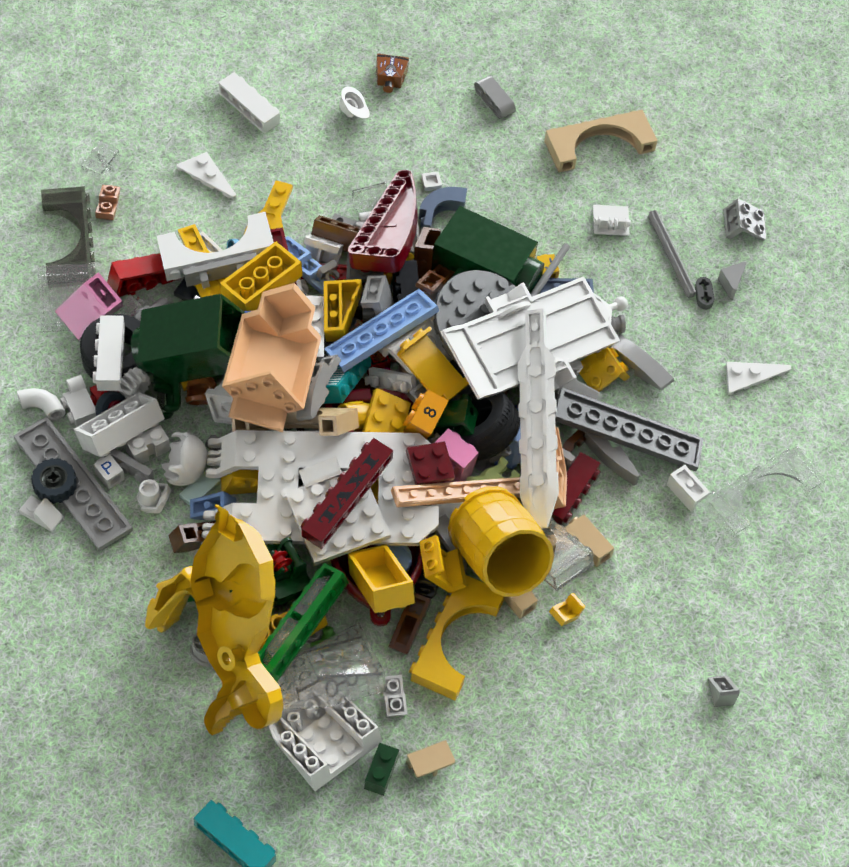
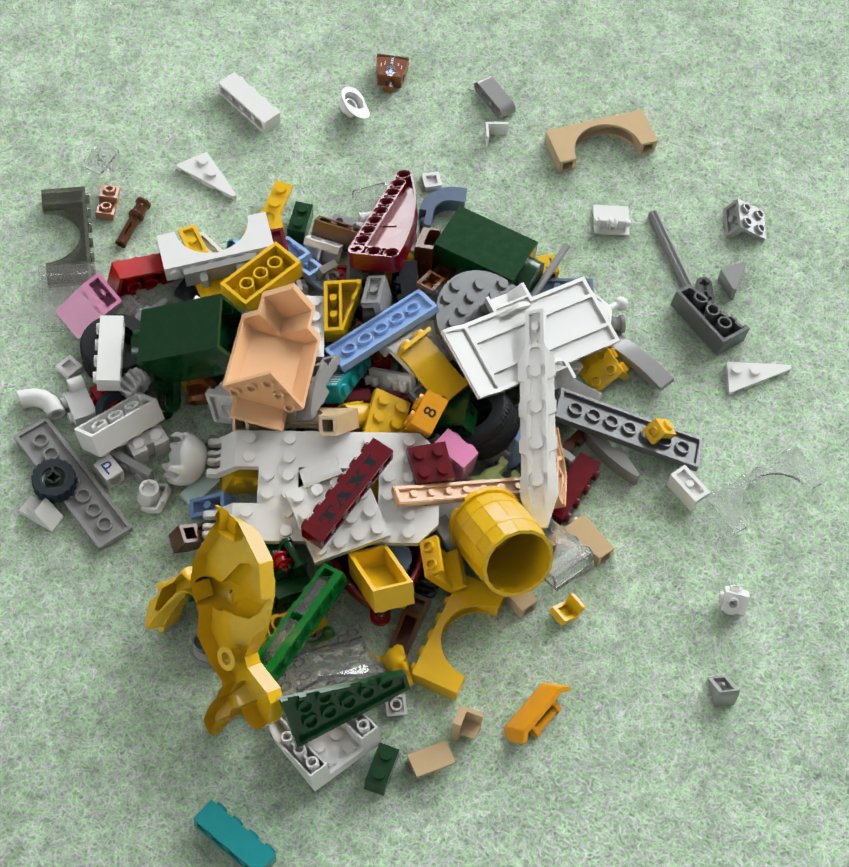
none -> white tile [56,355,83,379]
none -> reddish brown pin [115,197,151,248]
none -> dark green wing [278,669,410,748]
none -> dark green brick [287,201,313,245]
none -> yellow animal [368,644,413,686]
none -> tan panel [450,705,484,742]
none -> white bracket [484,121,509,148]
none -> light orange piece [504,683,571,744]
none -> yellow bracket [642,418,676,444]
none -> dark grey wedge [670,284,750,355]
none -> white brick [718,585,749,616]

